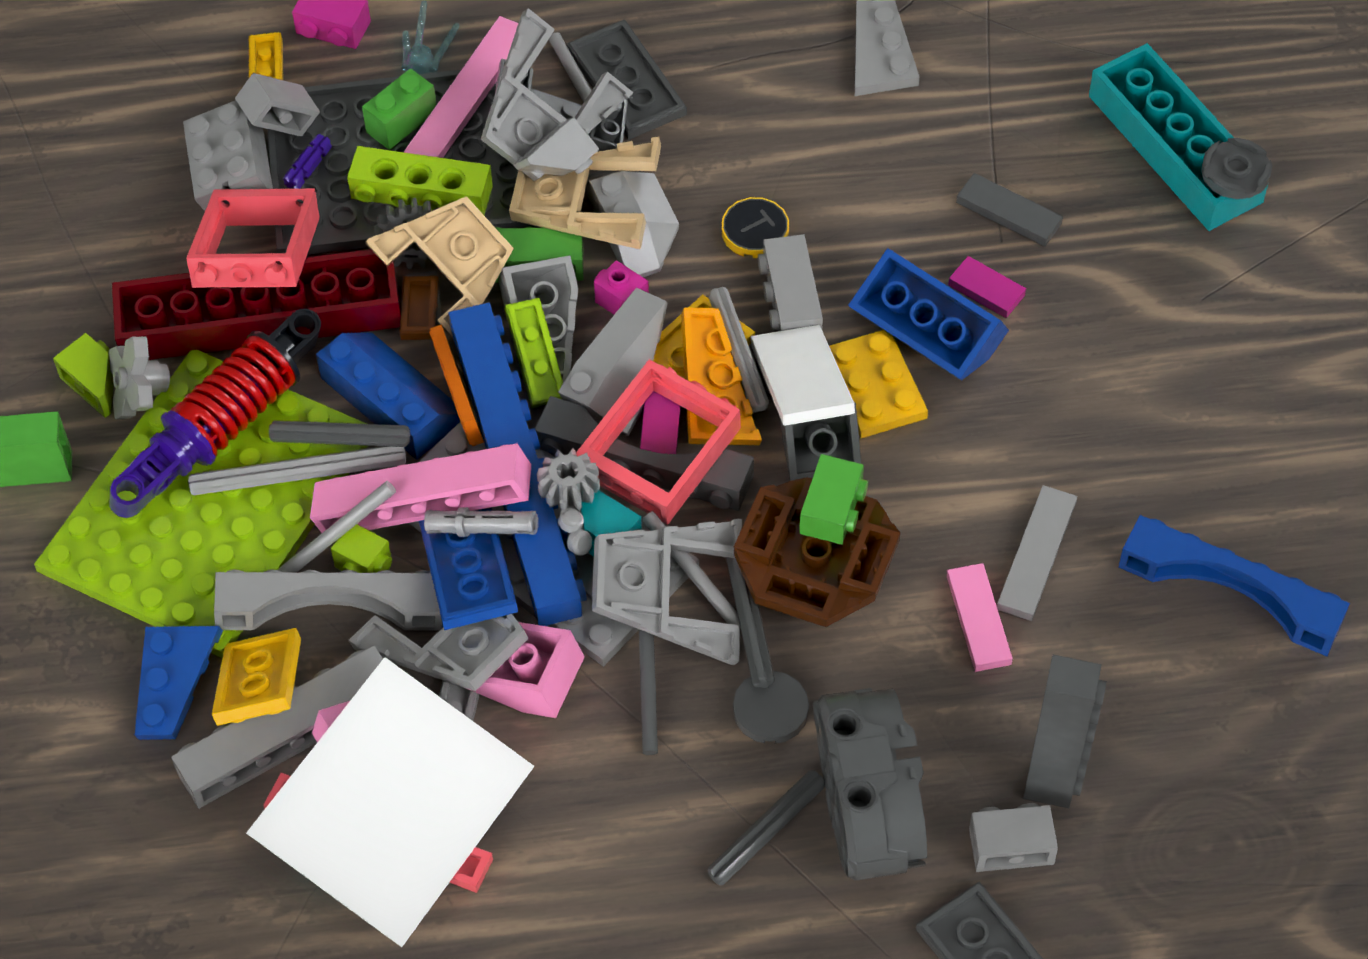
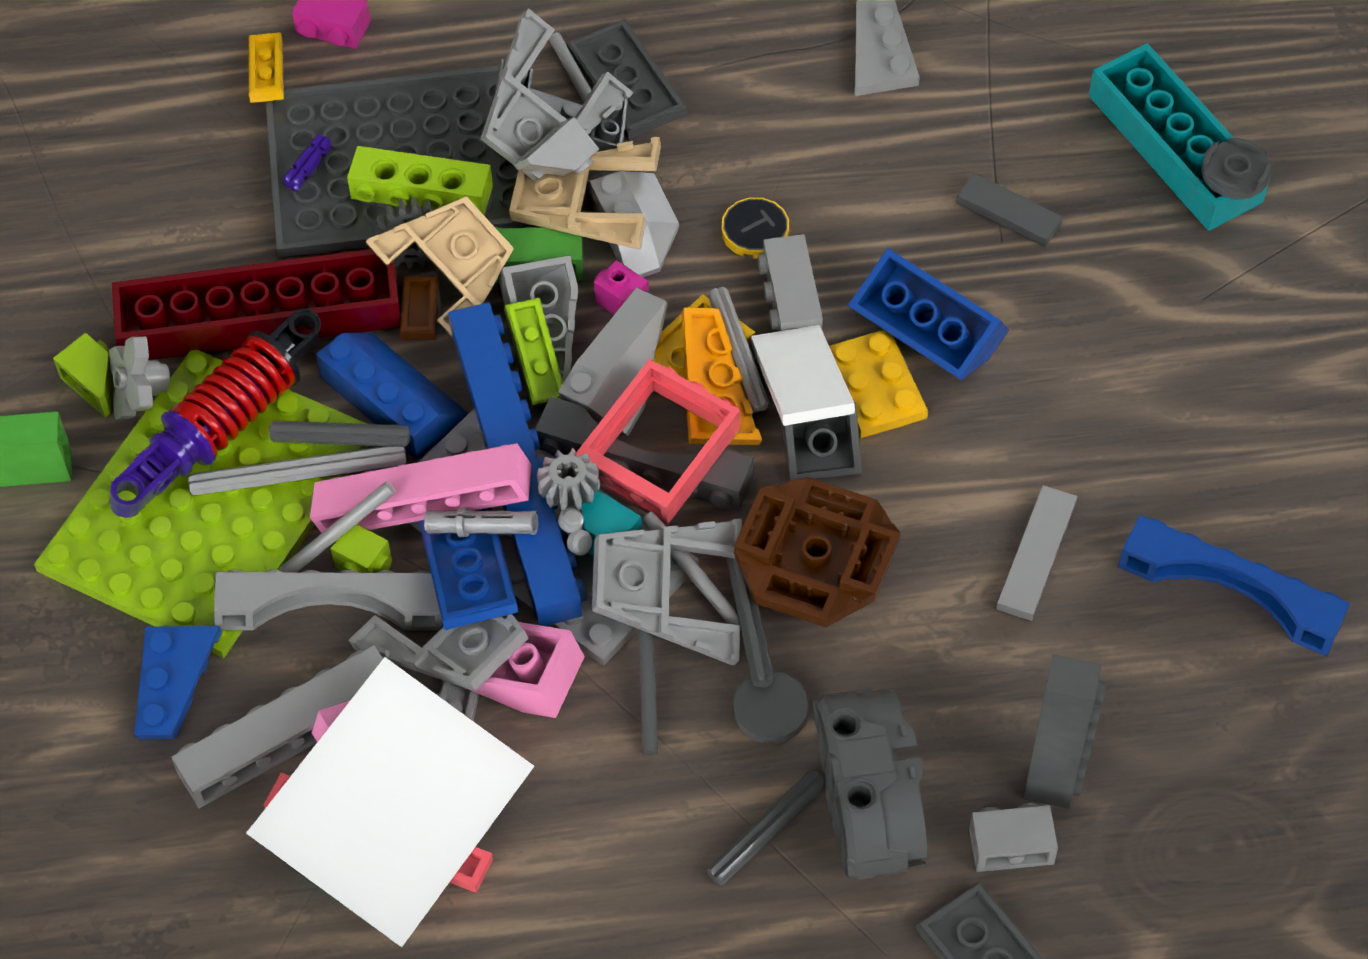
light grey piece [183,100,273,211] -> none
coral window [186,188,320,288] -> none
yellow plate [212,628,301,726] -> none
light grey brick [235,73,320,137] -> none
bright green brick [362,68,437,150] -> none
clear light blue plant [402,0,460,74] -> none
bright pink tile [404,16,518,158] -> none
orange tile [429,324,484,447] -> none
dark pink tile [640,391,681,454] -> none
bright green brick [800,454,868,545] -> none
bright pink tile [947,563,1013,672] -> none
dark pink tile [948,256,1026,318] -> none

